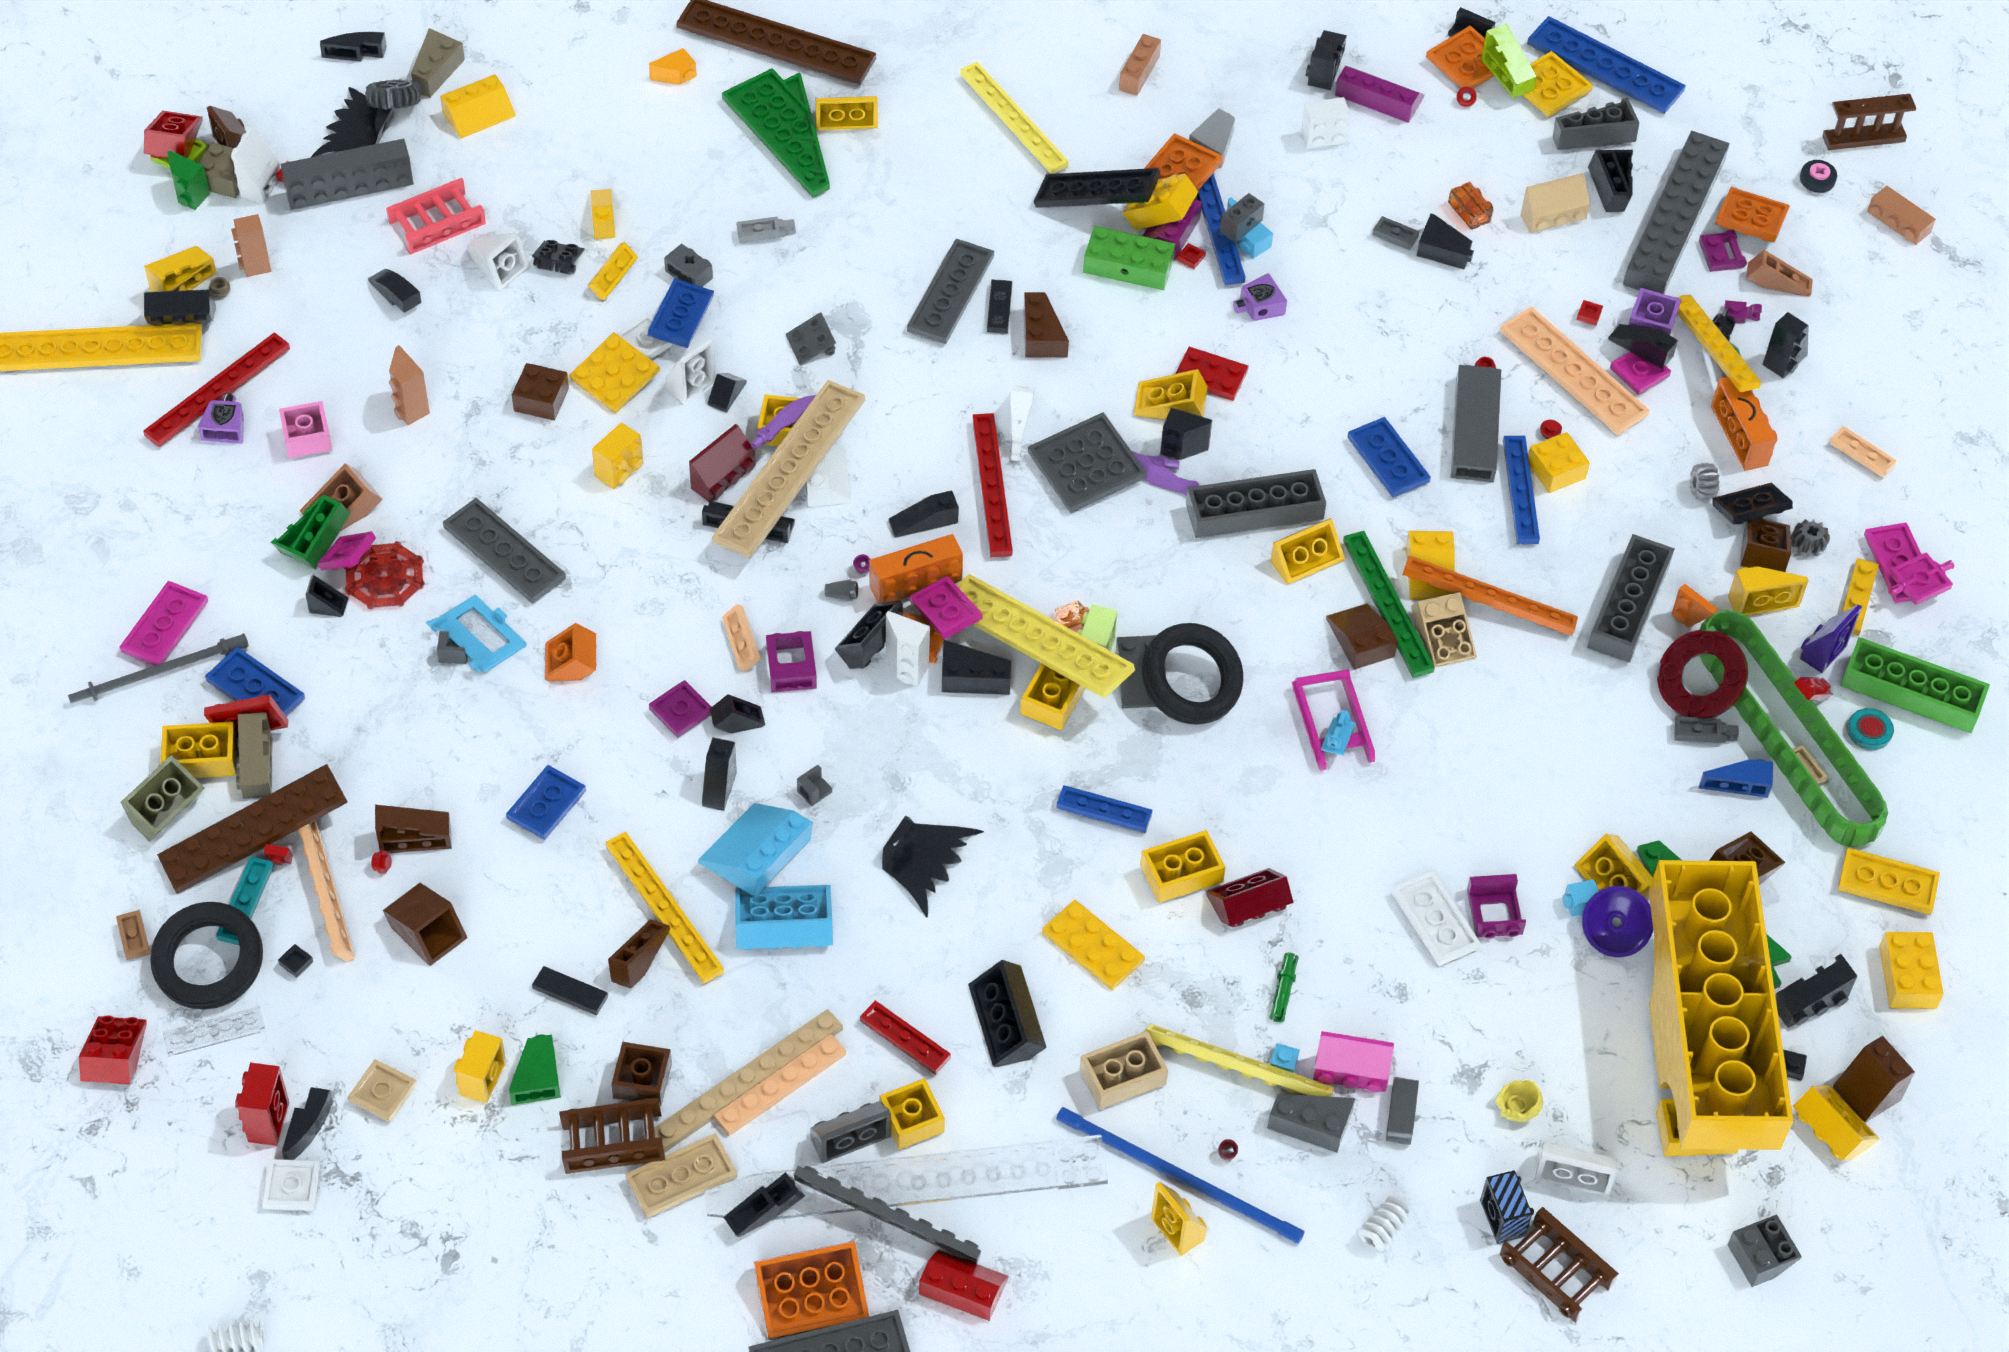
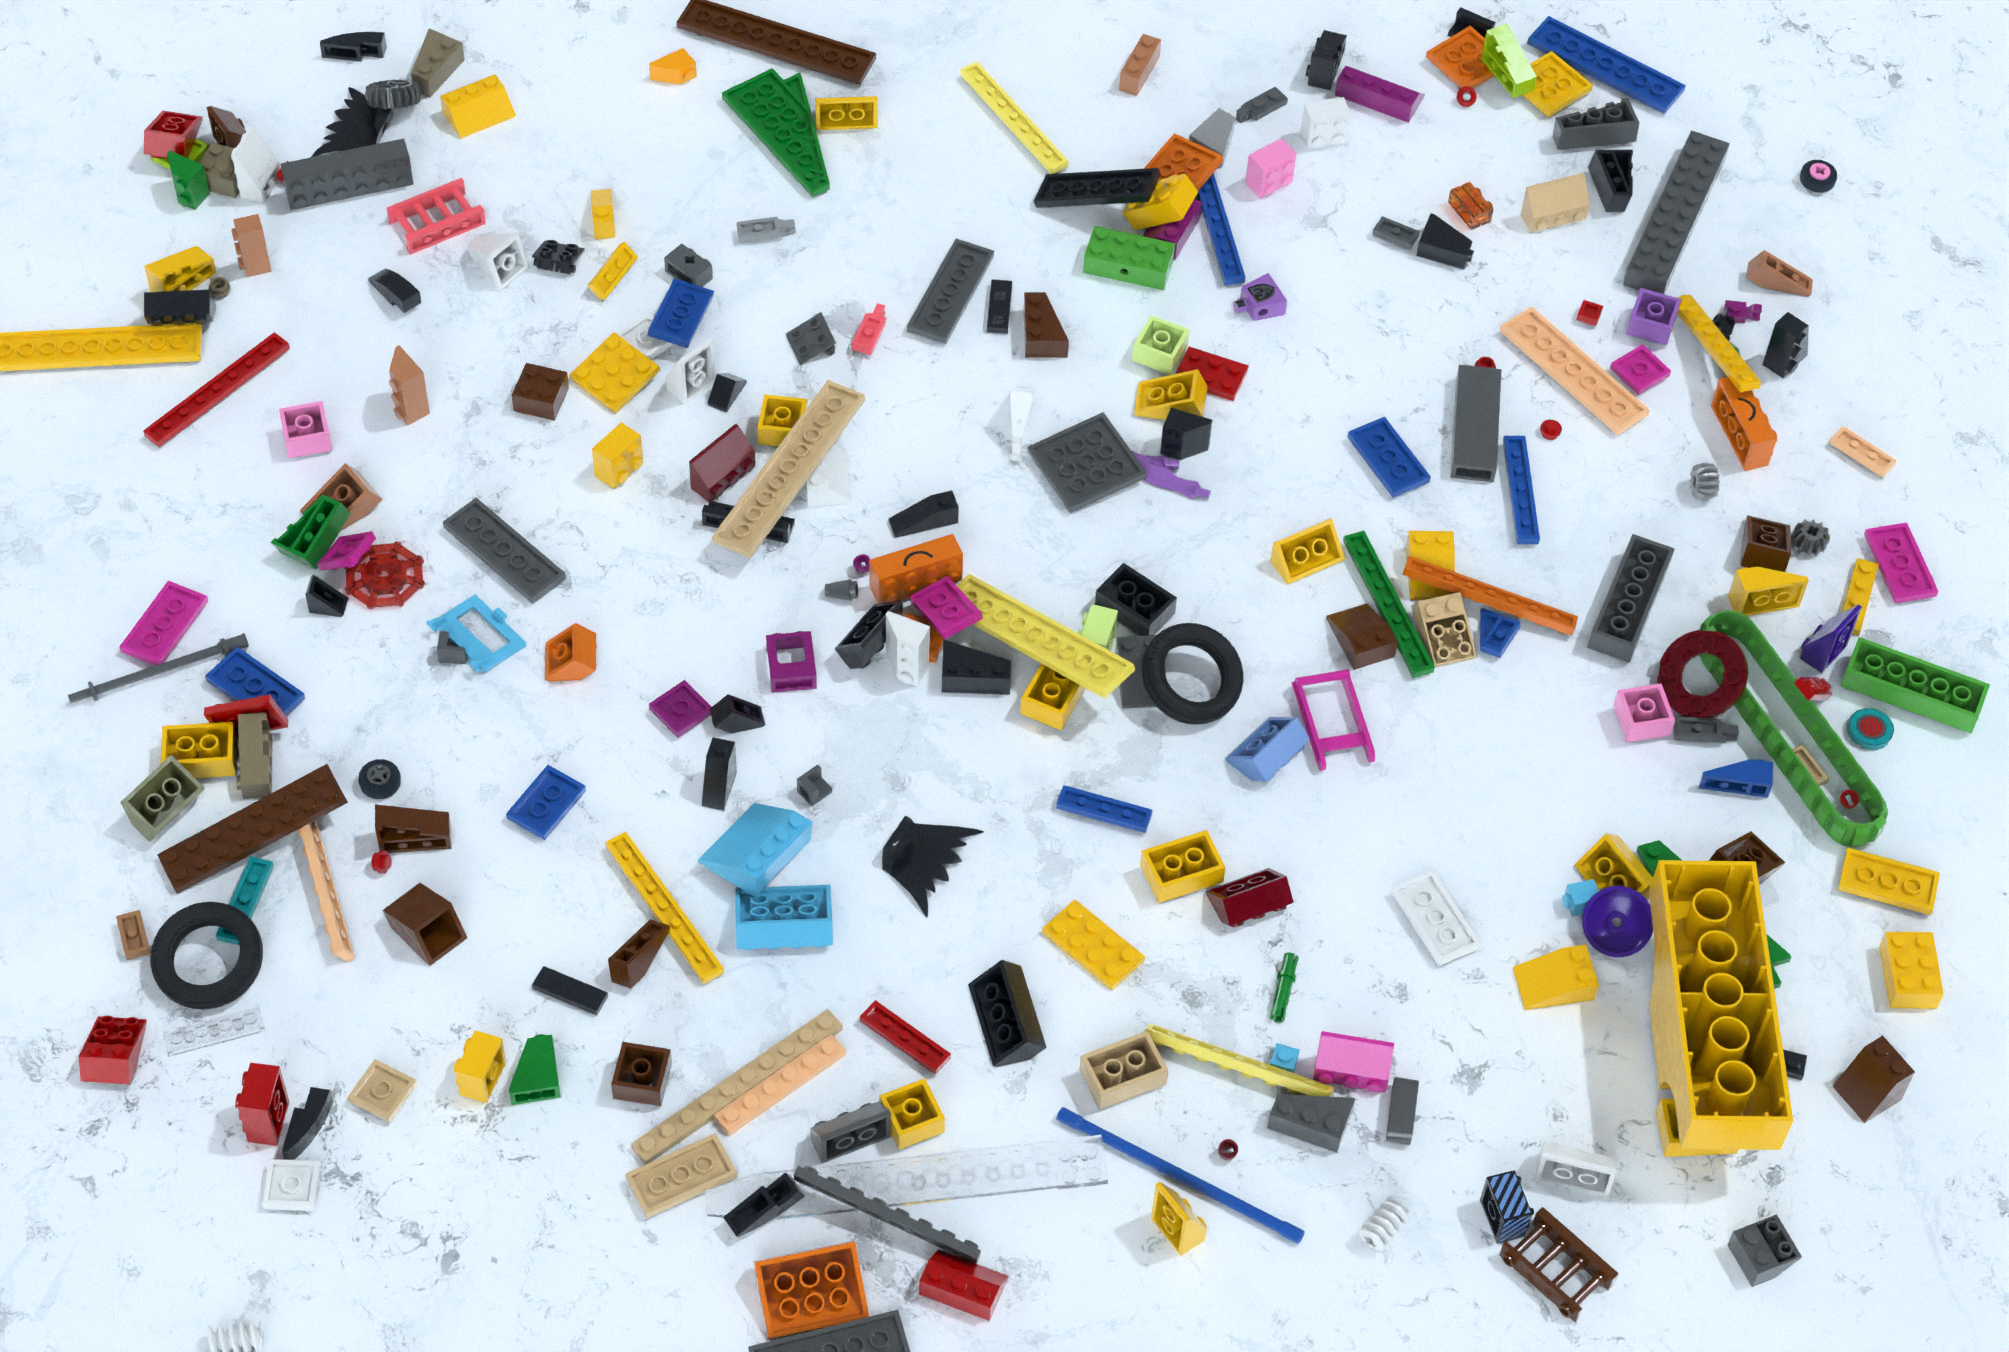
medium lavender torso [198,394,244,443] -> none
red plate [263,844,293,865] -> none
black plate [278,944,314,978] -> none
reddish brown fence [559,1097,665,1174] -> none
light nougat plate [722,604,761,672] -> none
medium lavender sword [750,395,816,450] -> none
red plate [972,413,1013,558] -> none
clear orange bracket [1054,600,1089,628] -> none
red tile [1177,243,1206,269] -> none
dark grey brick [1186,469,1326,538] -> none
dark grey brick [1220,193,1265,243] -> none
medium azure slope [1227,197,1273,259] -> none
medium azure hinge [1321,710,1356,756] -> none
magenta window [1467,874,1526,939] -> none
light yellow hair [1496,1079,1544,1123] -> none
yellow brick [1528,432,1590,493] -> none
black slope [1608,324,1678,369] -> none
orange wing [1671,584,1718,628] -> none
magenta plate [1699,229,1747,272] -> none
black plate [1712,482,1793,525] -> none
orange plate [1715,187,1790,243] -> none
black wedge [1775,954,1857,1028] -> none
yellow slope [1792,1085,1880,1161] -> none
reddish brown fence [1822,93,1917,150] -> none
nougat brick [1867,185,1936,245] -> none
dark pink plate [1888,552,1955,605] -> none
none -> black wheel [358,759,401,799]
none -> coral hinge [851,303,887,355]
none -> black brick [1095,563,1177,636]
none -> yellowish green brick [1132,315,1190,375]
none -> medium blue slope [1225,717,1310,782]
none -> dark grey hinge [1235,87,1288,124]
none -> bright pink brick [1245,138,1297,198]
none -> blue wing [1480,608,1521,658]
none -> yellow slope [1513,944,1599,1010]
none -> bright pink brick [1613,683,1675,743]
none -> red hinge [1840,790,1859,809]

